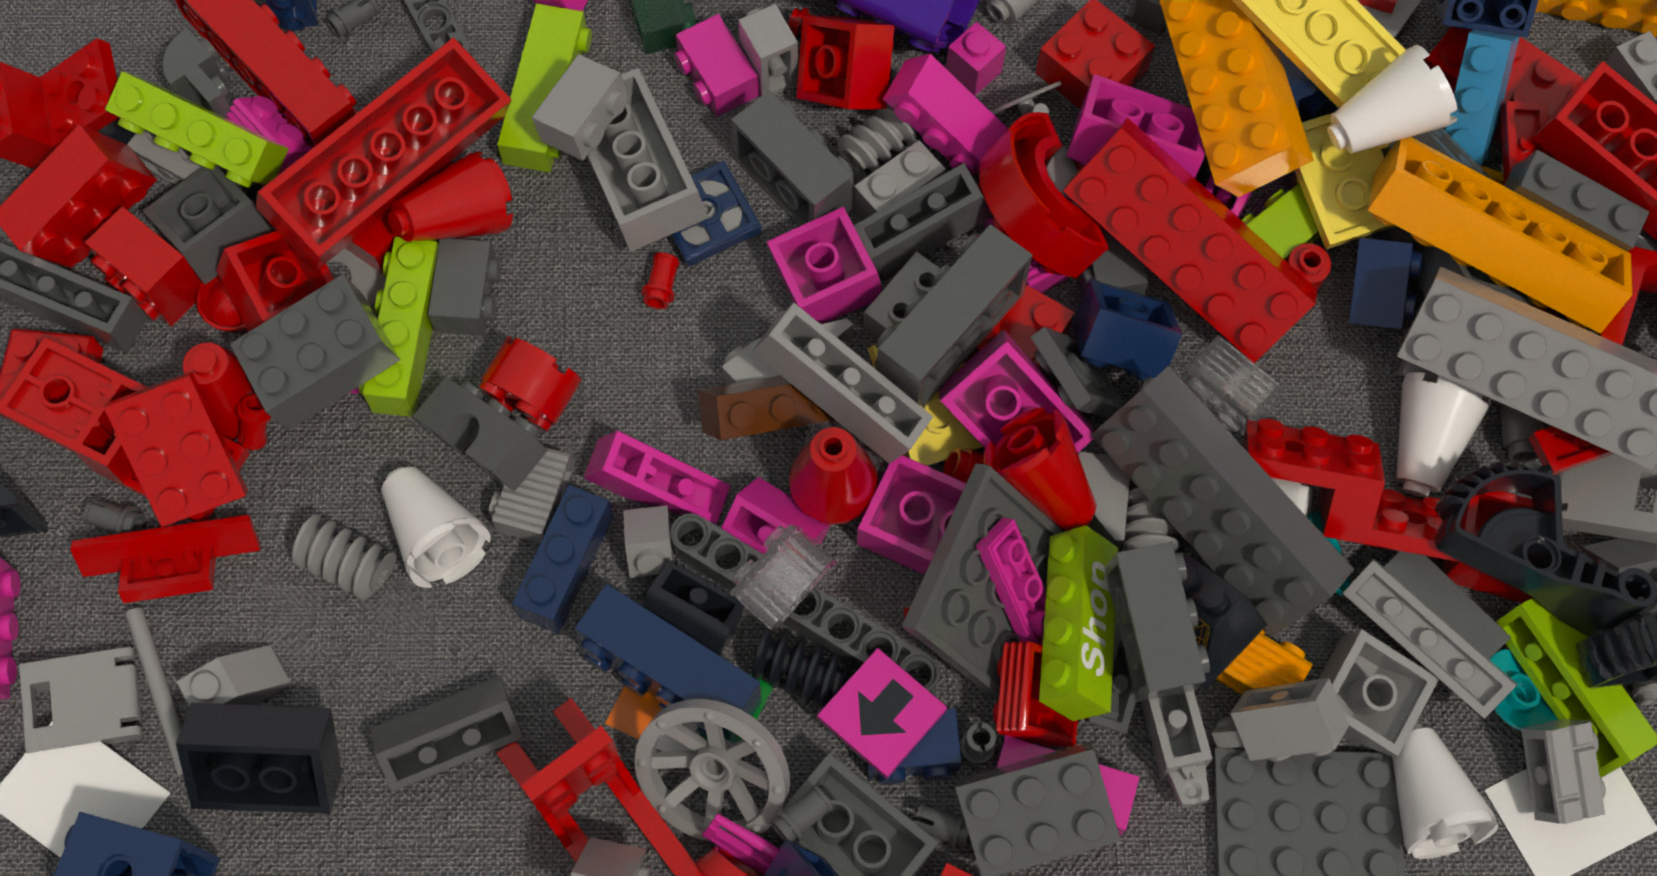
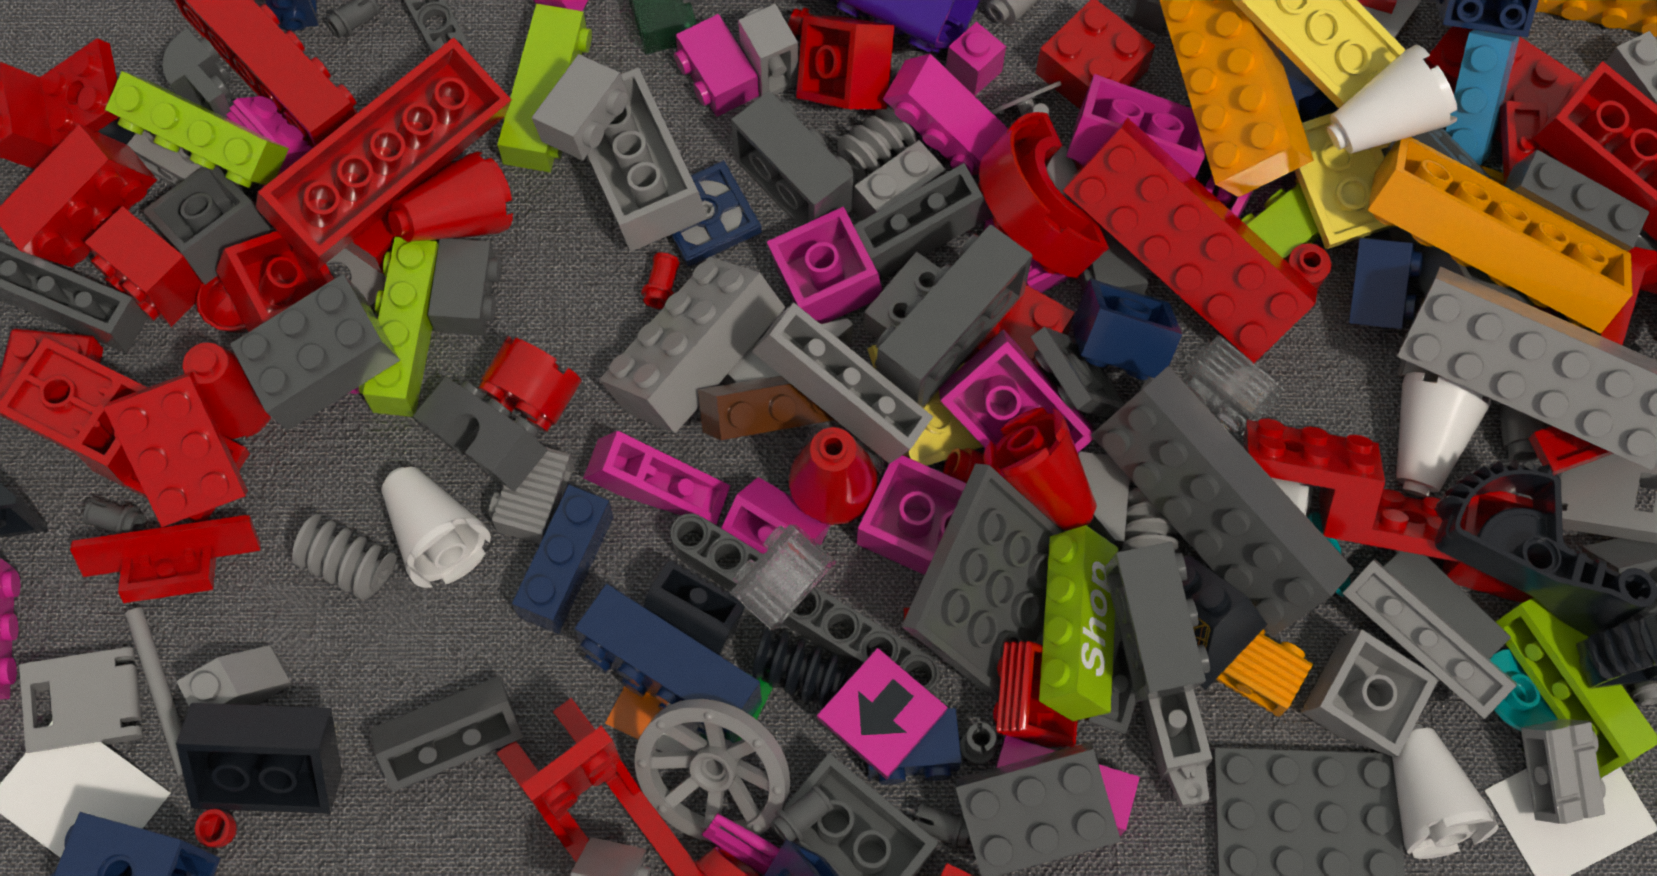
red pin [237,394,272,450] -> none
light grey brick [623,505,673,578] -> none
dark pink tile [976,518,1046,645] -> none
light grey hinge [1211,678,1349,762] -> none
none -> red hinge [195,809,238,848]
none -> light grey brick [599,257,786,434]

